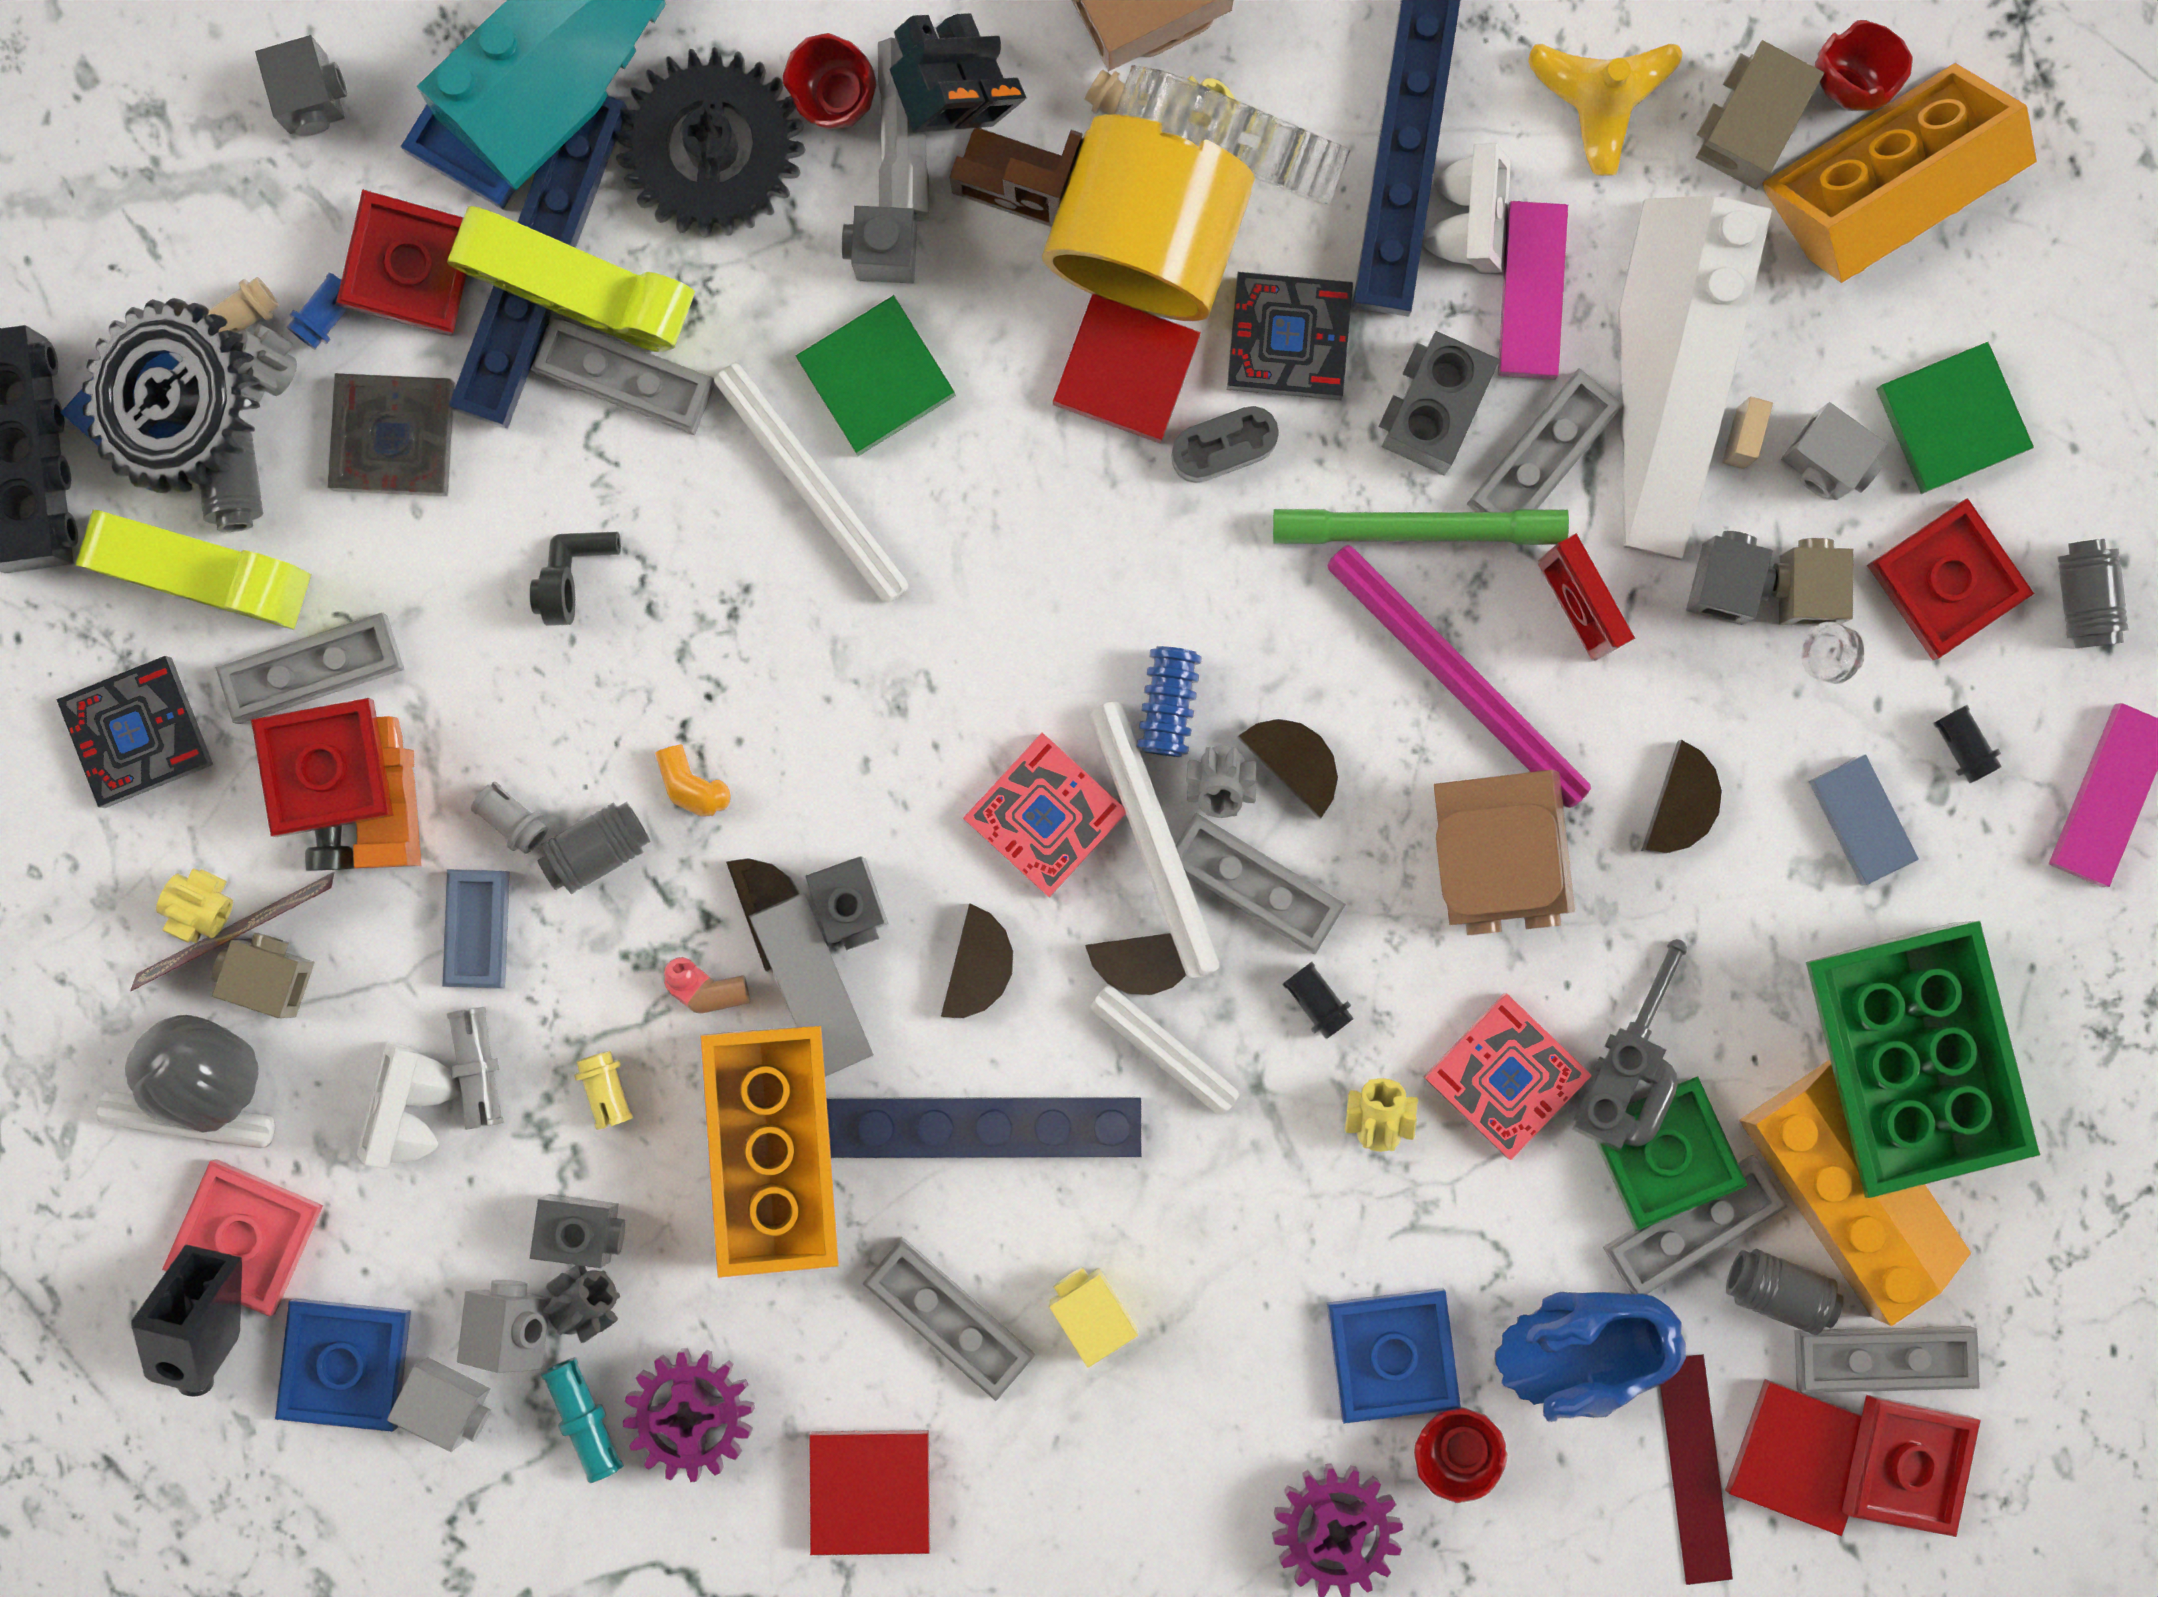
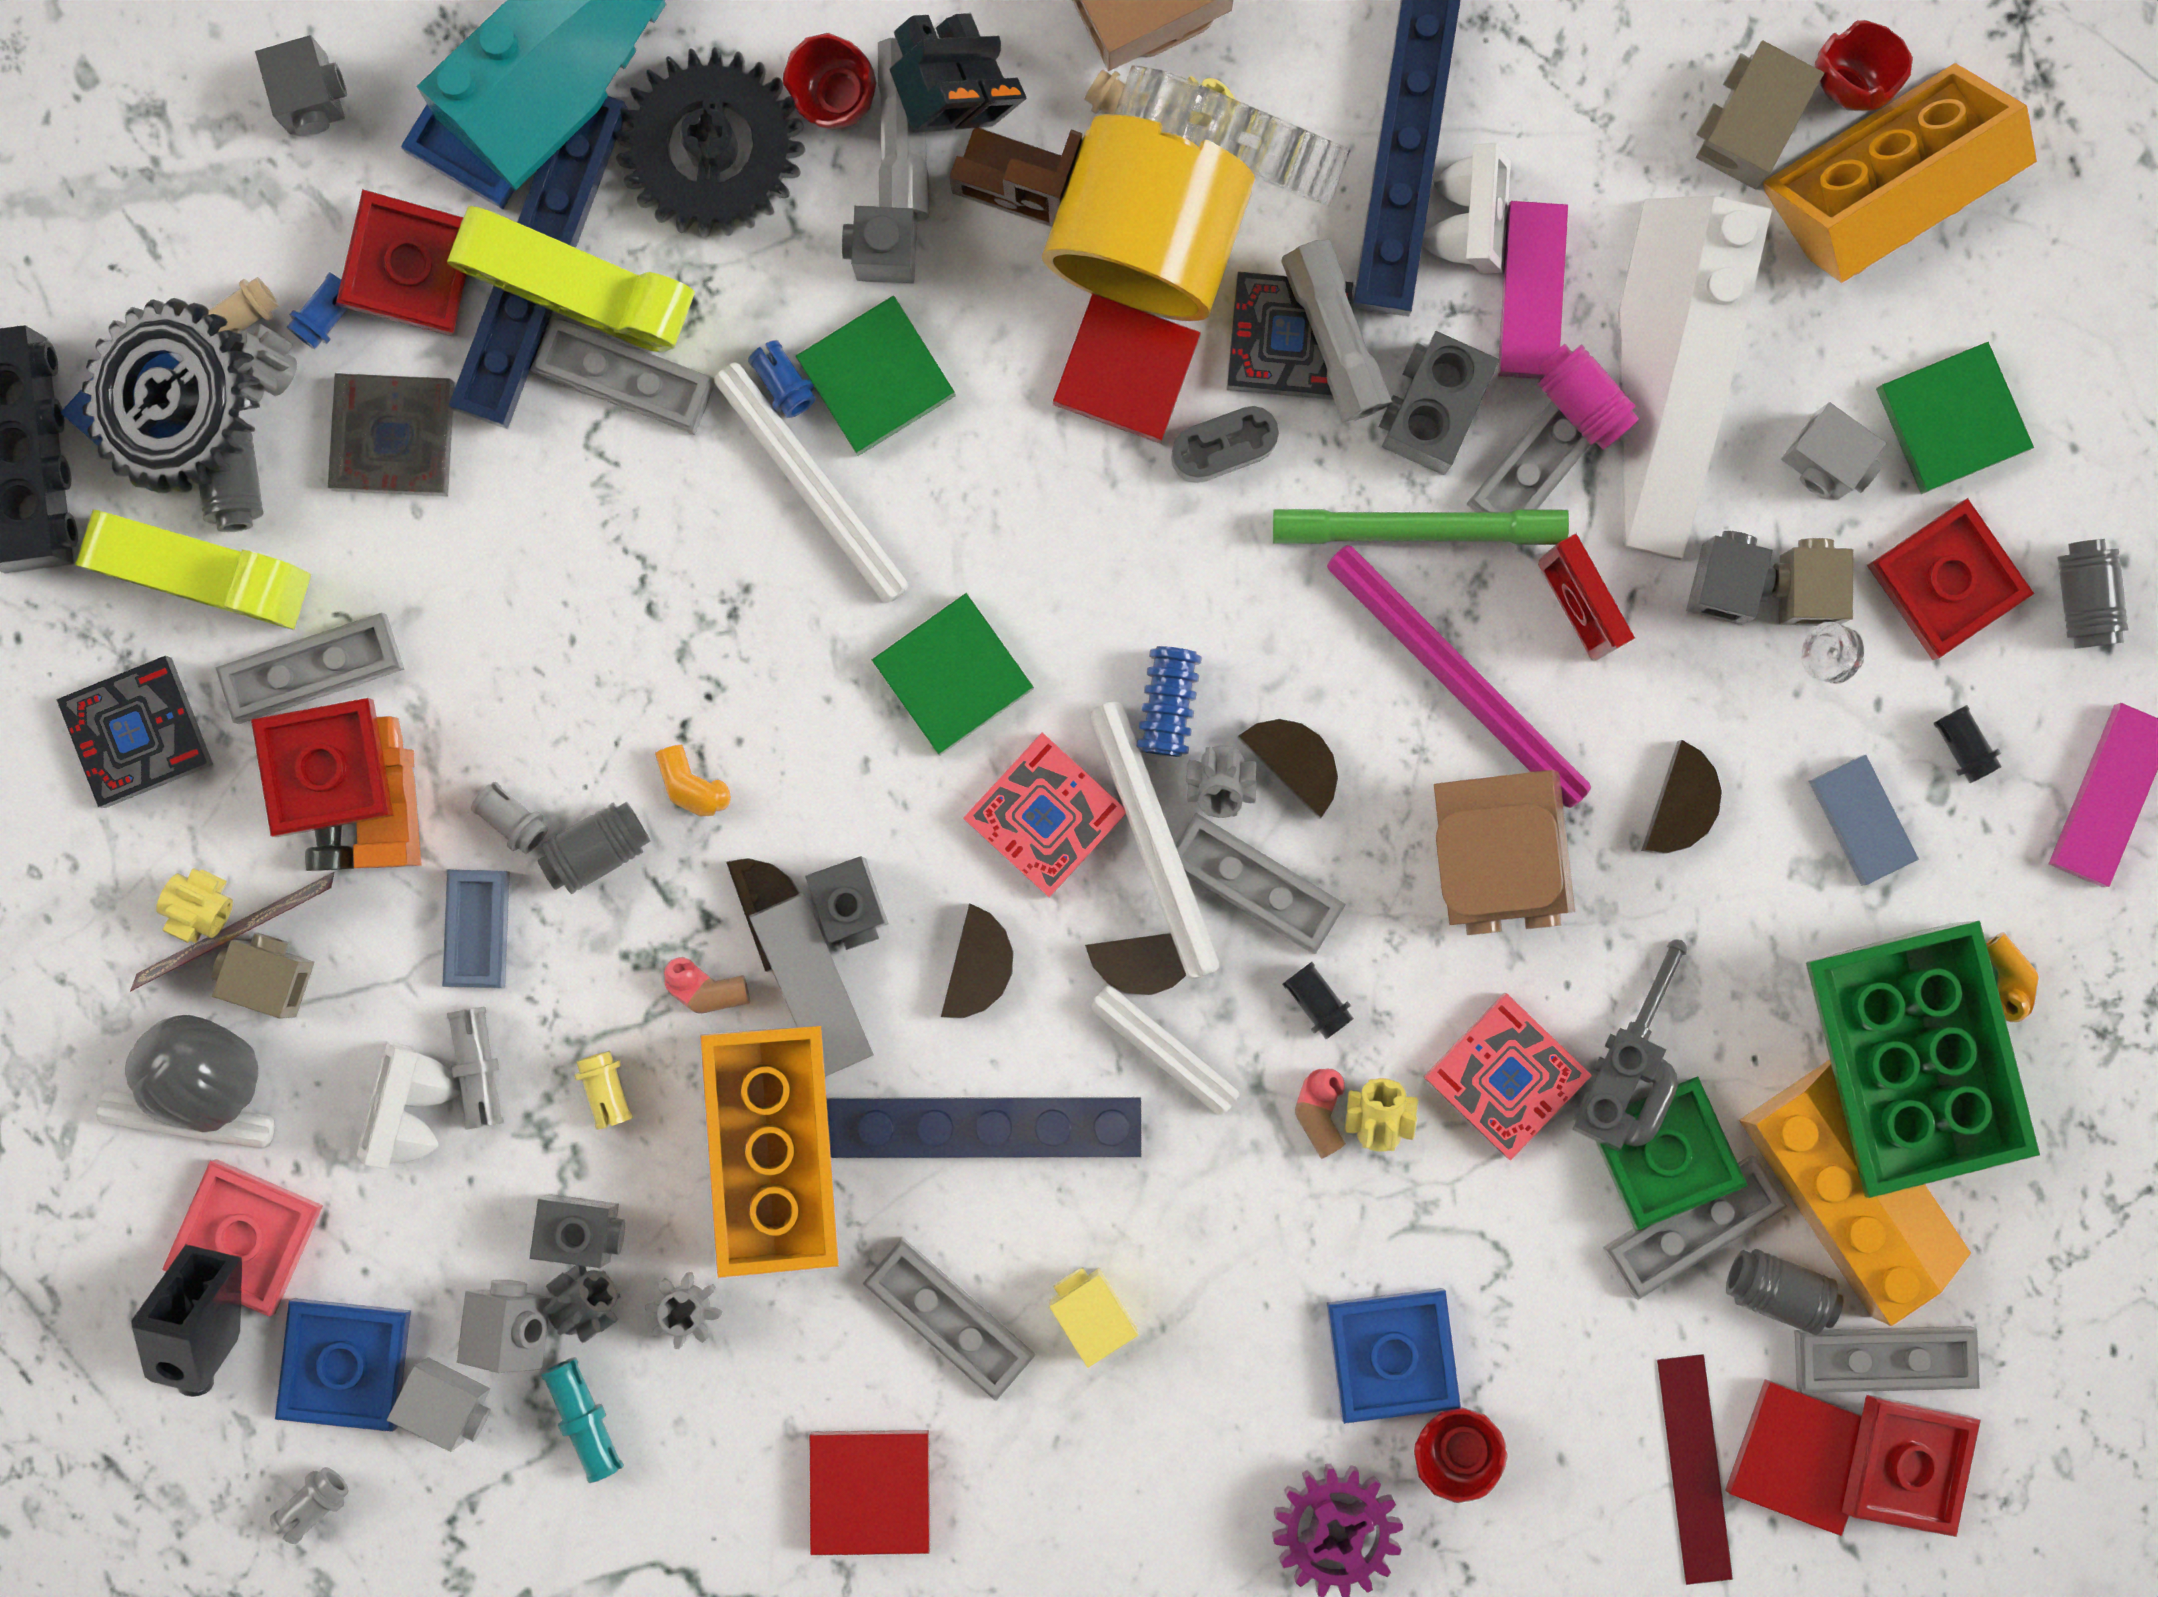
pearl dark grey plate [530,532,621,626] -> none
magenta gear [623,1348,755,1482] -> none
blue hair [1494,1292,1686,1422] -> none
yellow piece [1528,44,1682,176] -> none
tan tile [1722,396,1773,469] -> none
none -> light grey pin [270,1467,348,1544]
none -> light grey gear [645,1272,722,1349]
none -> blue pin [748,340,816,418]
none -> green tile [871,593,1034,756]
none -> light grey axle [1281,239,1392,423]
none -> arm [1295,1068,1346,1159]
none -> dark pink head [1537,344,1639,450]
none -> light orange arm [1986,932,2039,1022]

